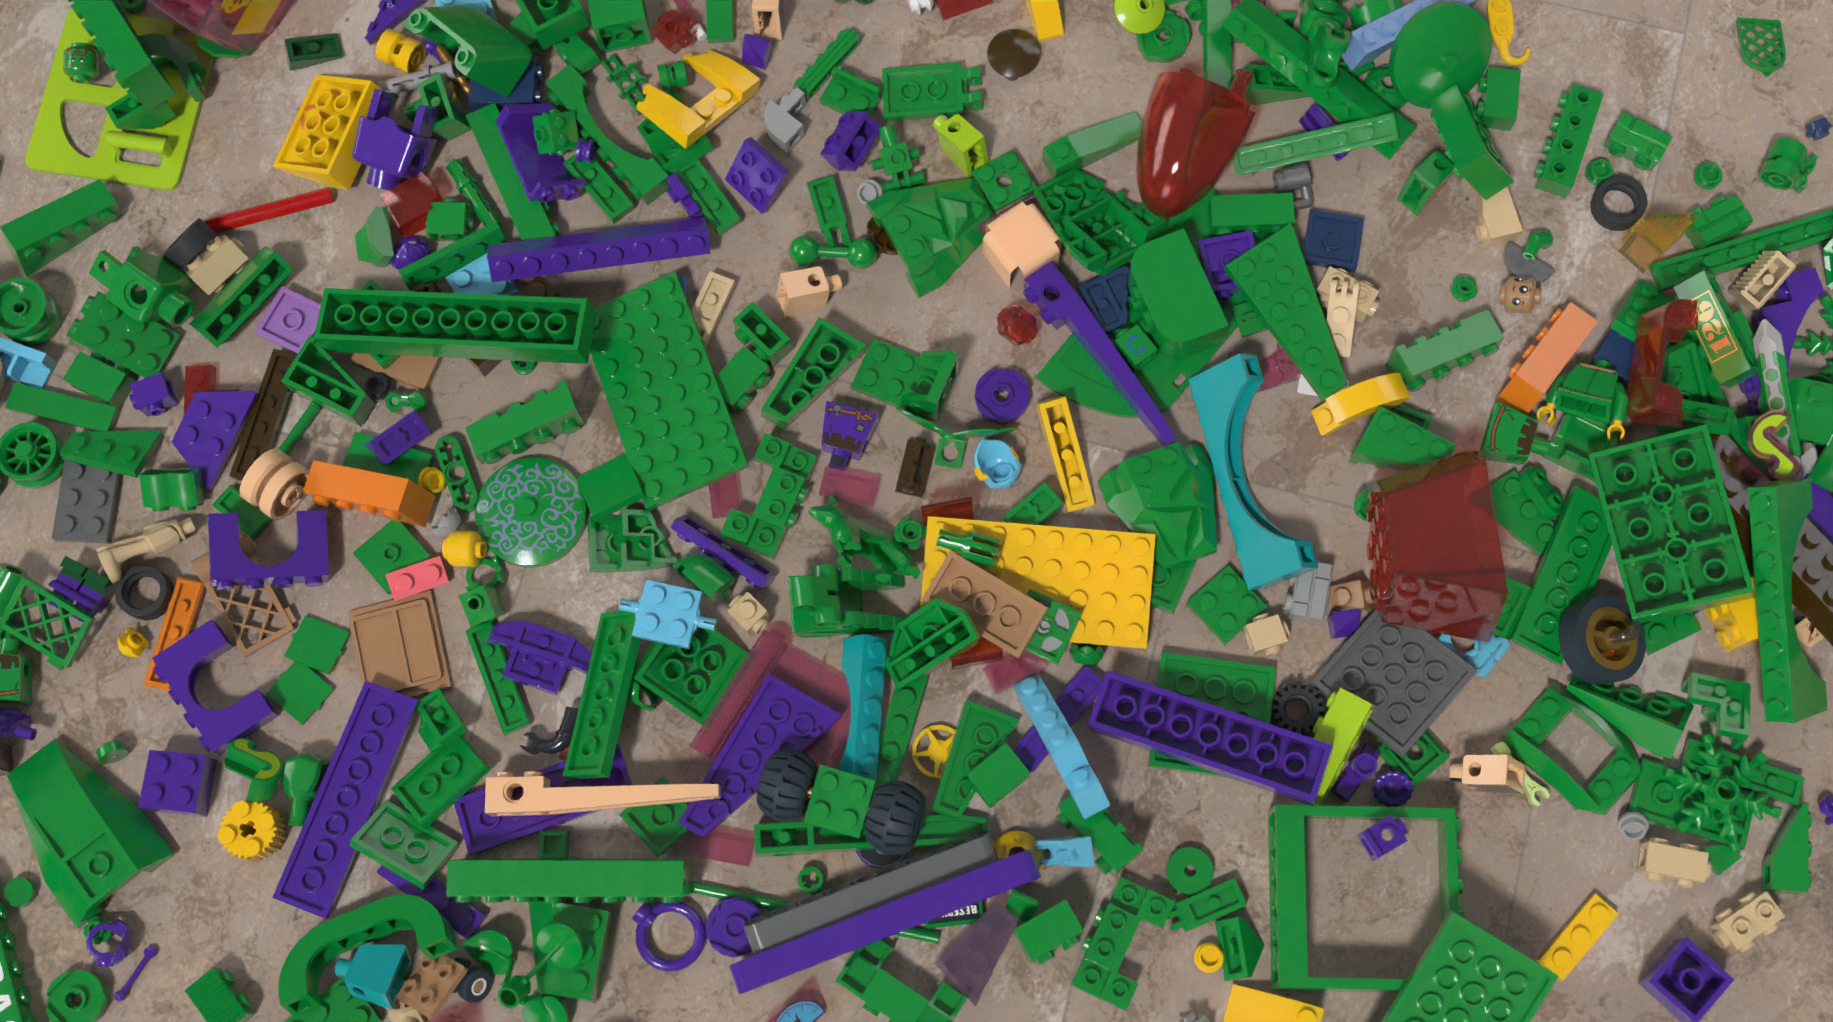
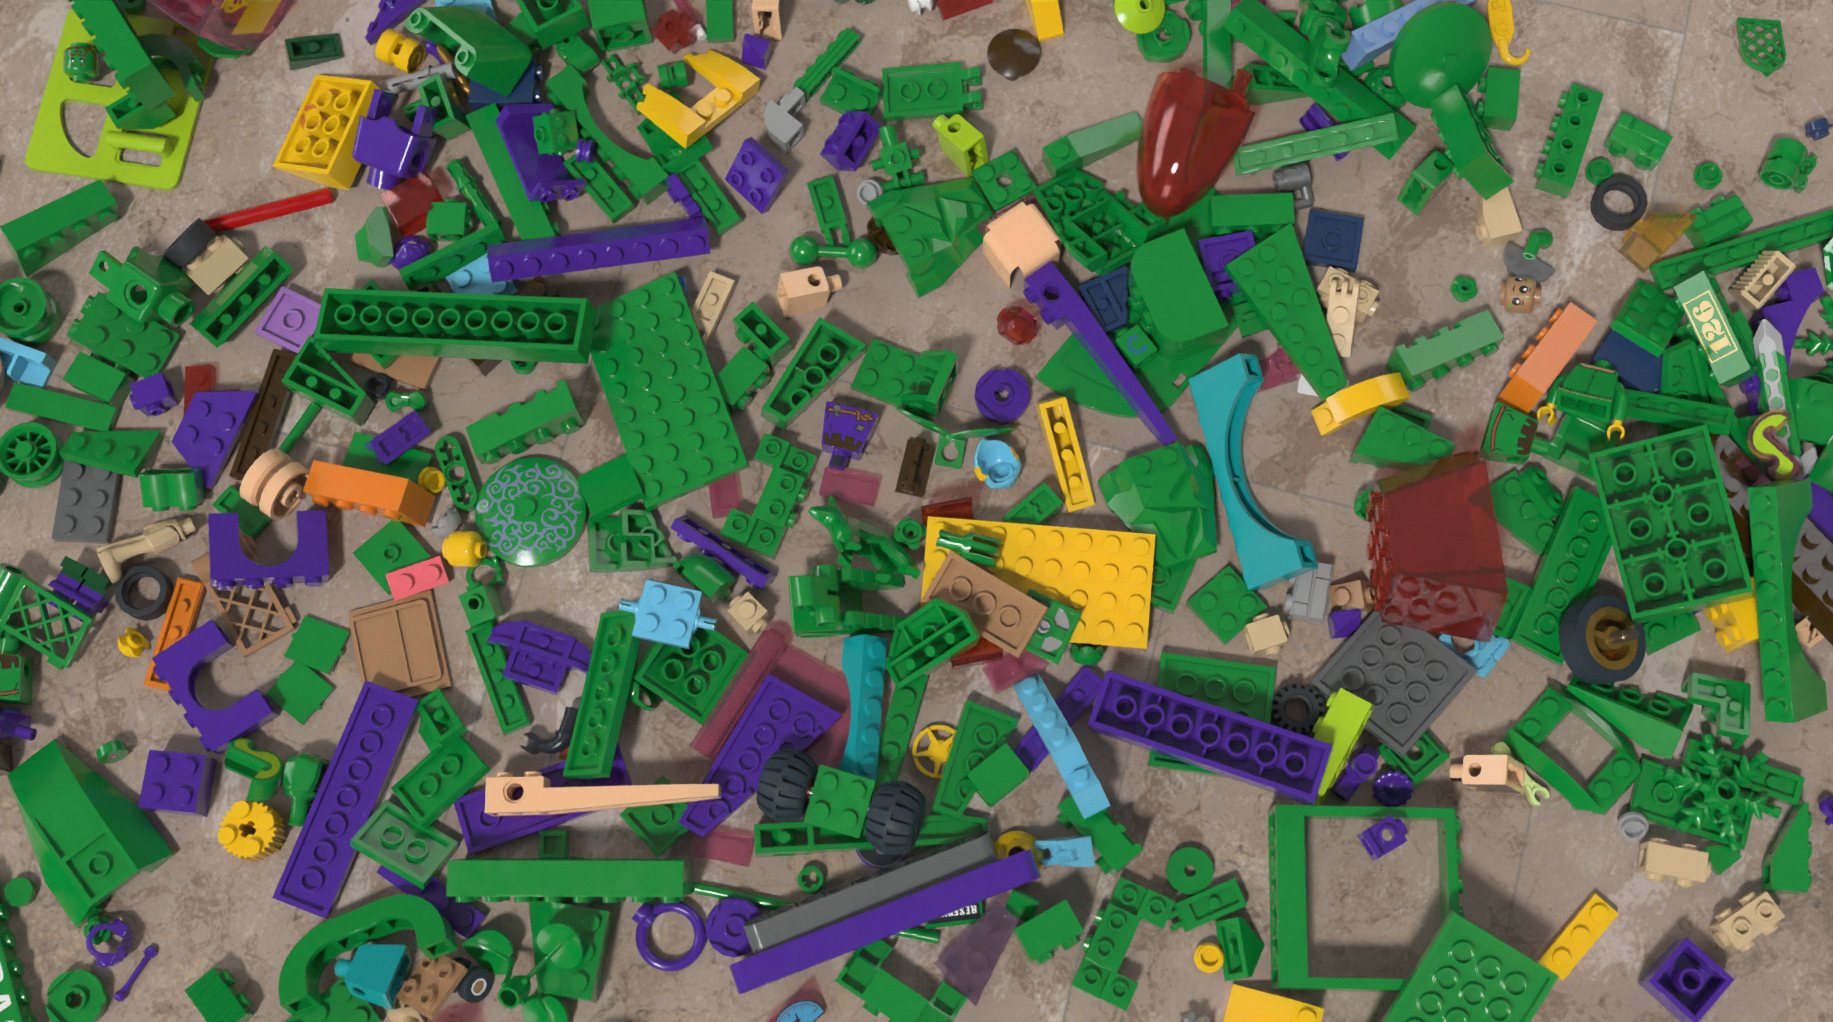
clear red windscreen [1627,299,1700,428] -> none

